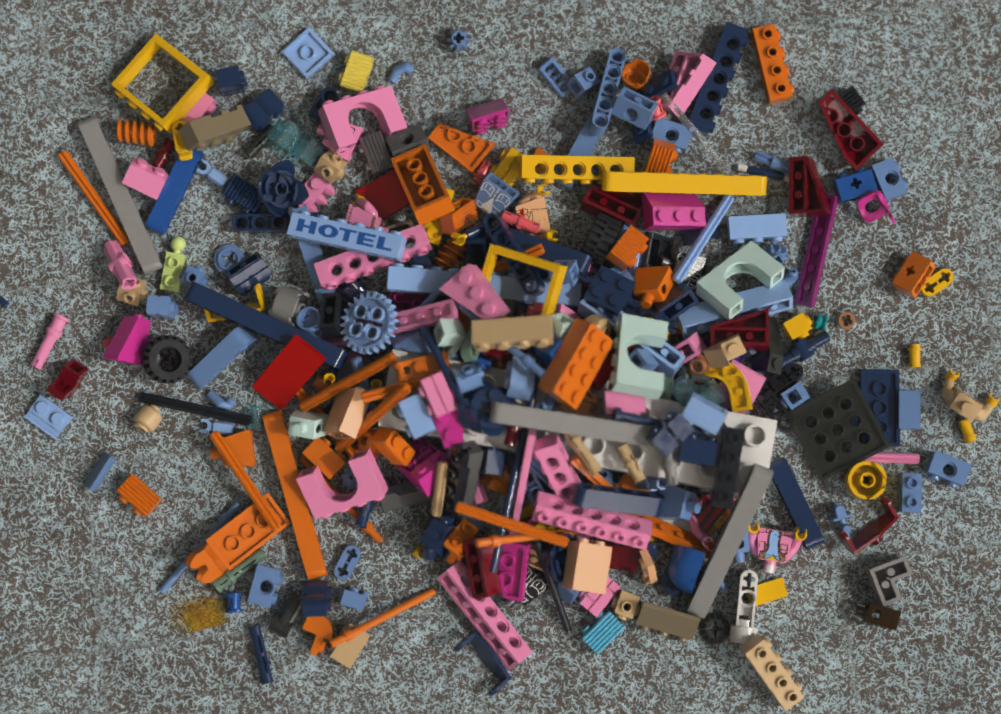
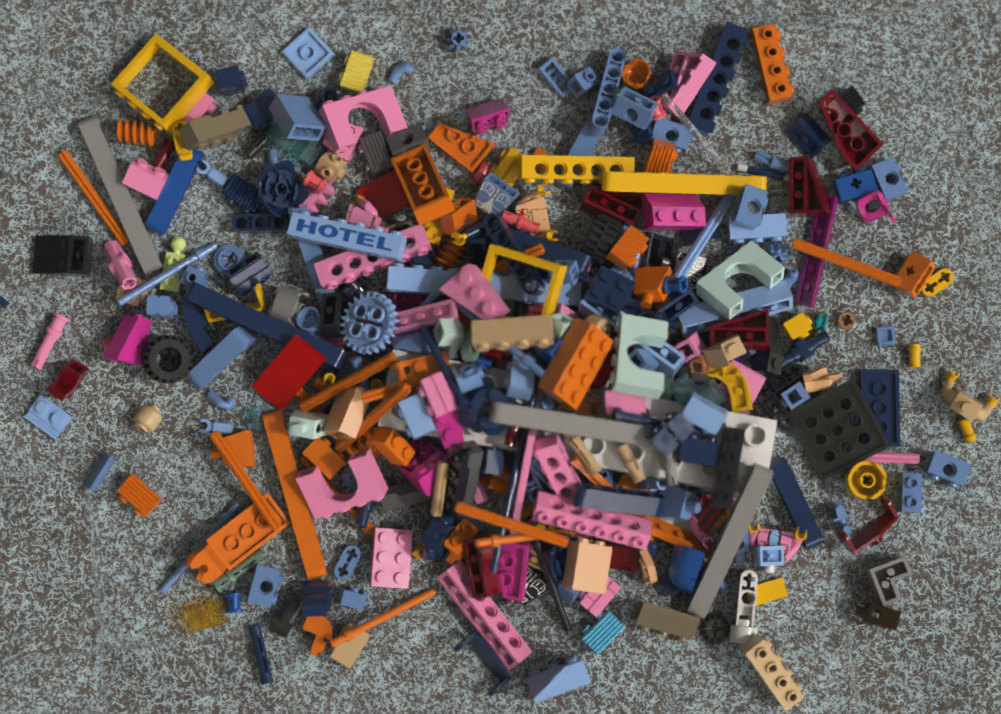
black axle [139,392,252,426] -> none
tan brick [610,589,640,621] -> none
medium blue hinge [898,390,921,430] -> none
none -> black slope [33,235,94,278]
none -> medium blue bar [116,242,218,306]
none -> dark blue slope [181,294,217,354]
none -> medium blue arm [259,149,278,174]
none -> medium blue brick [269,94,327,141]
none -> coral bush [303,170,328,194]
none -> bright pink plate [369,528,413,589]
none -> light blue slope [526,655,591,703]
none -> blue bush [663,276,689,293]
none -> medium blue brick [731,184,769,230]
none -> light blue slope [753,546,784,566]
none -> dark blue panel [786,113,832,159]
none -> orange axle [792,238,902,287]
none -> light nougat rock [802,366,843,393]
none -> medium blue tile [874,325,896,347]

